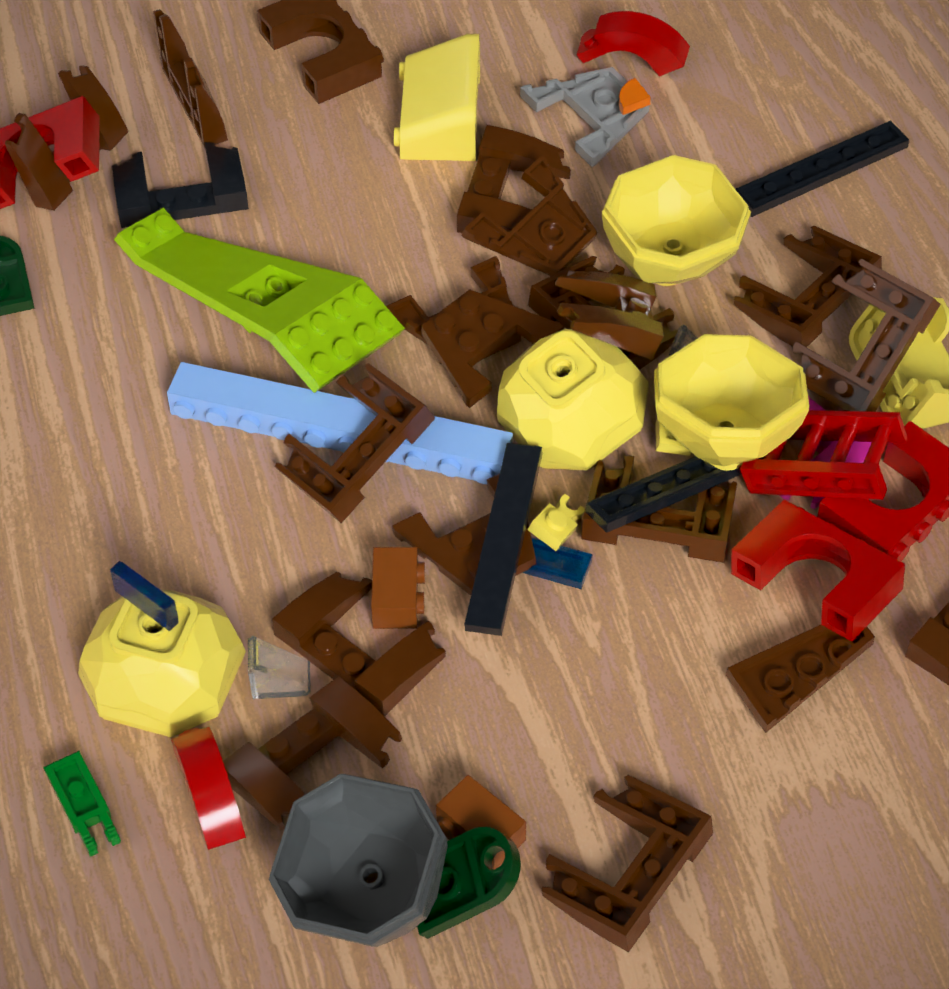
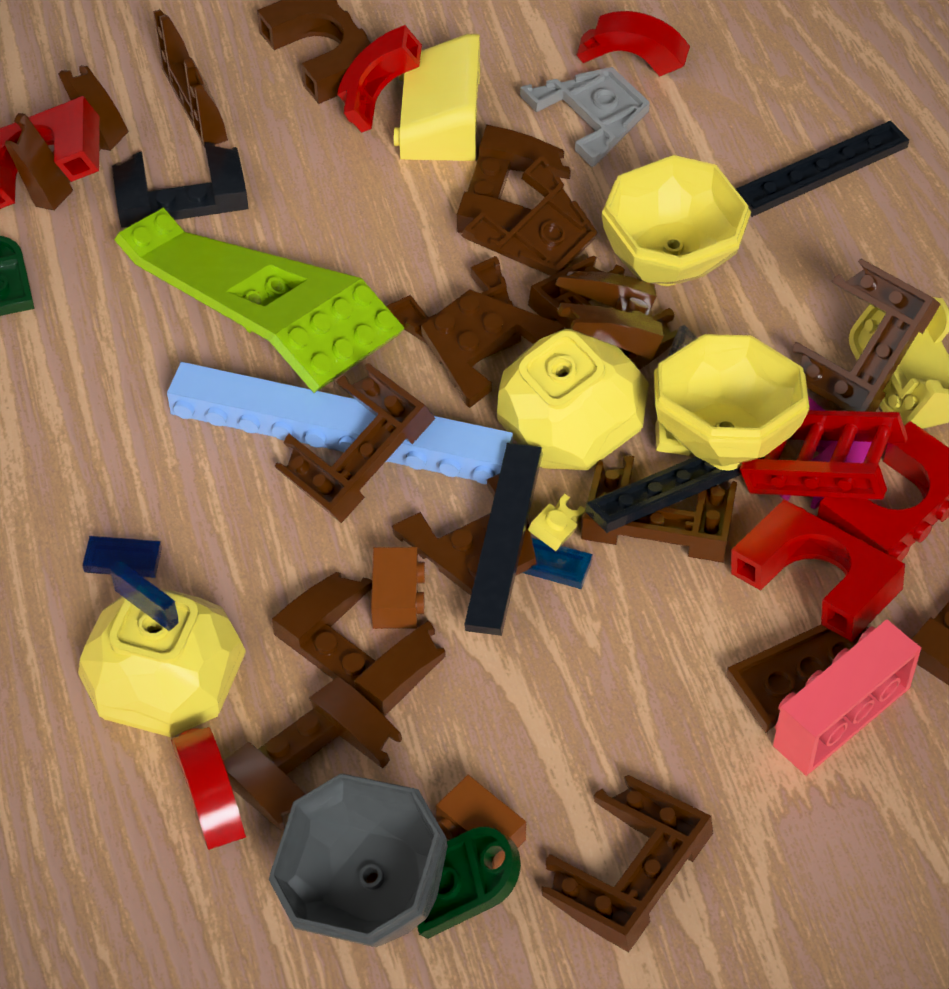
green hinge [43,751,121,857] -> none
clear slope [248,636,311,699] -> none
orange tile [619,78,651,115] -> none
reddish brown wedge [734,226,882,347] -> none
none -> clear blue tile [82,536,162,578]
none -> red arch [337,25,422,133]
none -> coral brick [773,619,921,776]

